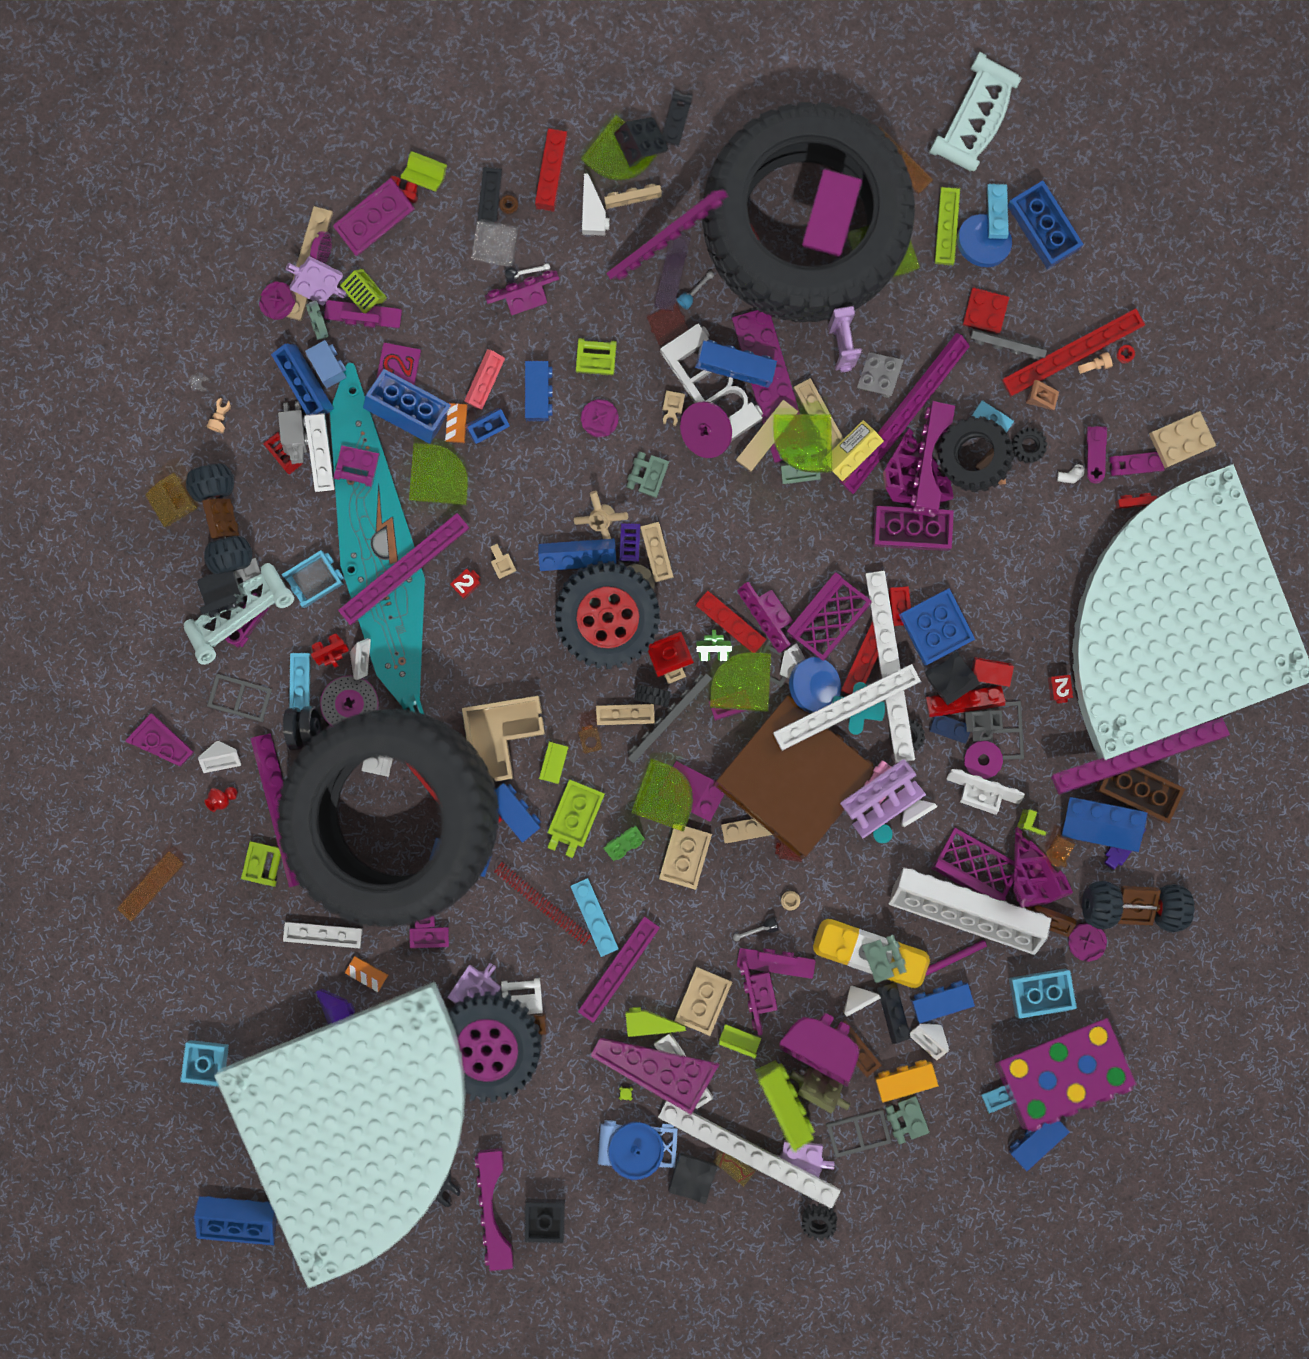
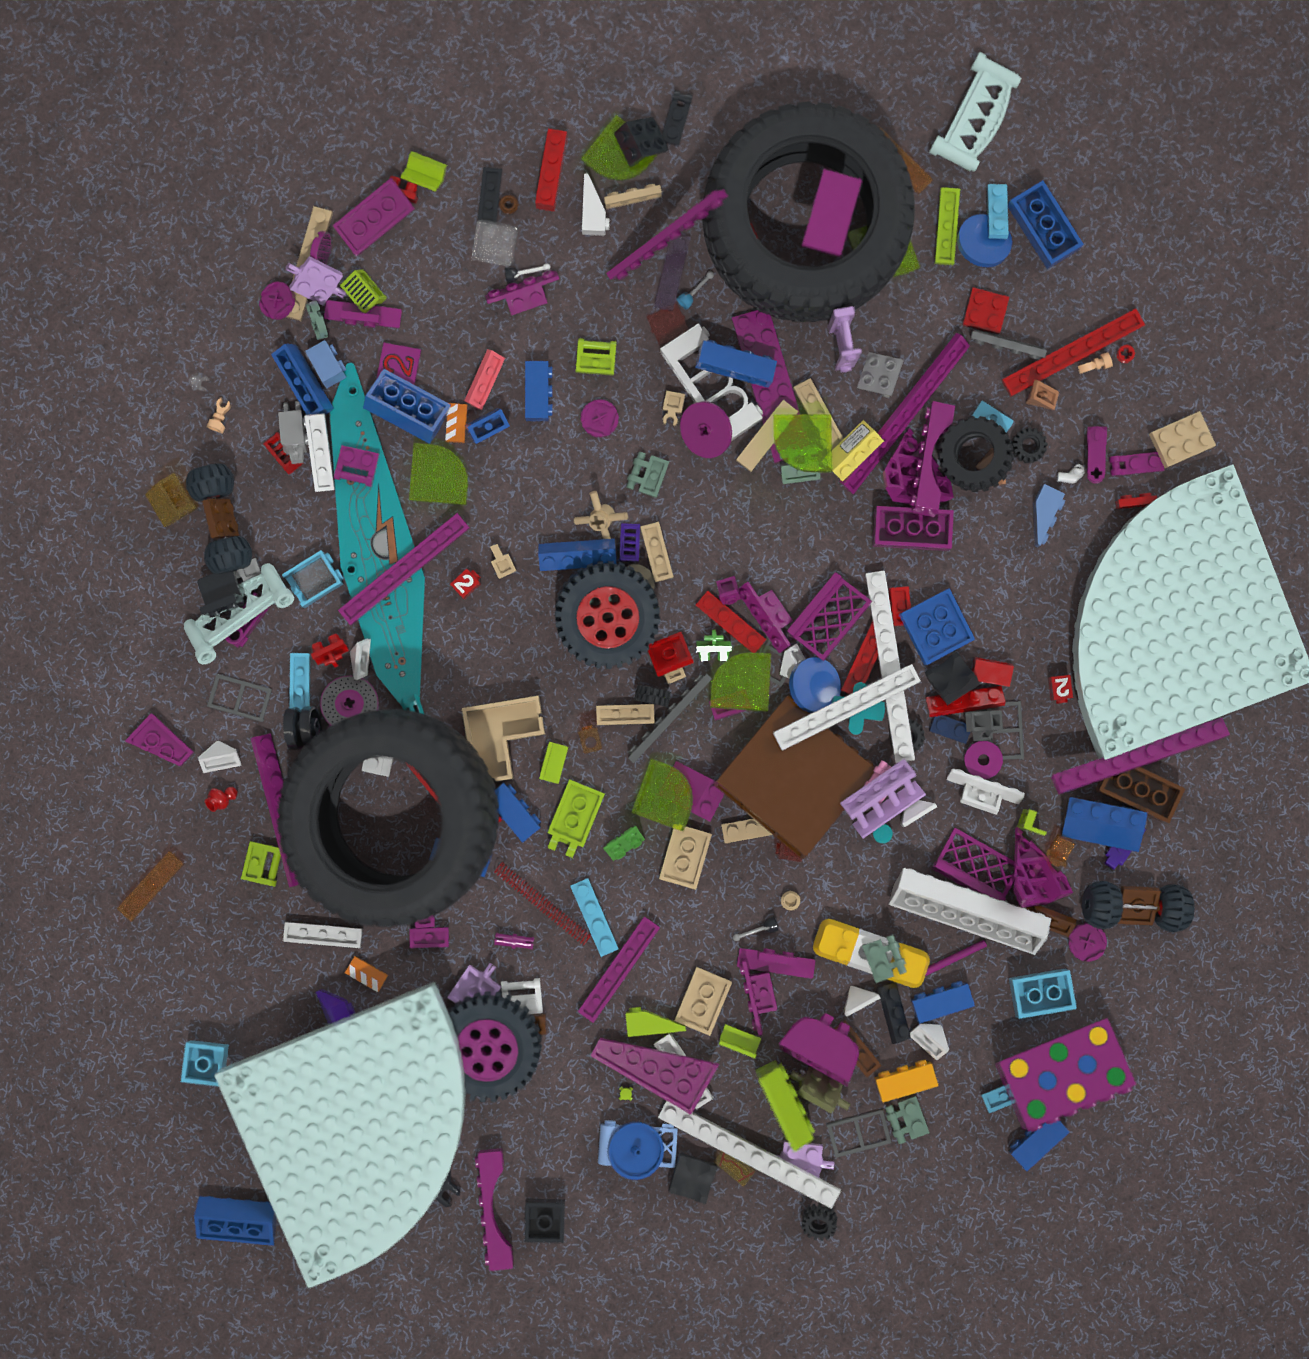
none -> magenta pin [494,933,534,950]
none -> magenta bracket [716,576,741,605]
none -> medium blue slope [1033,484,1065,547]

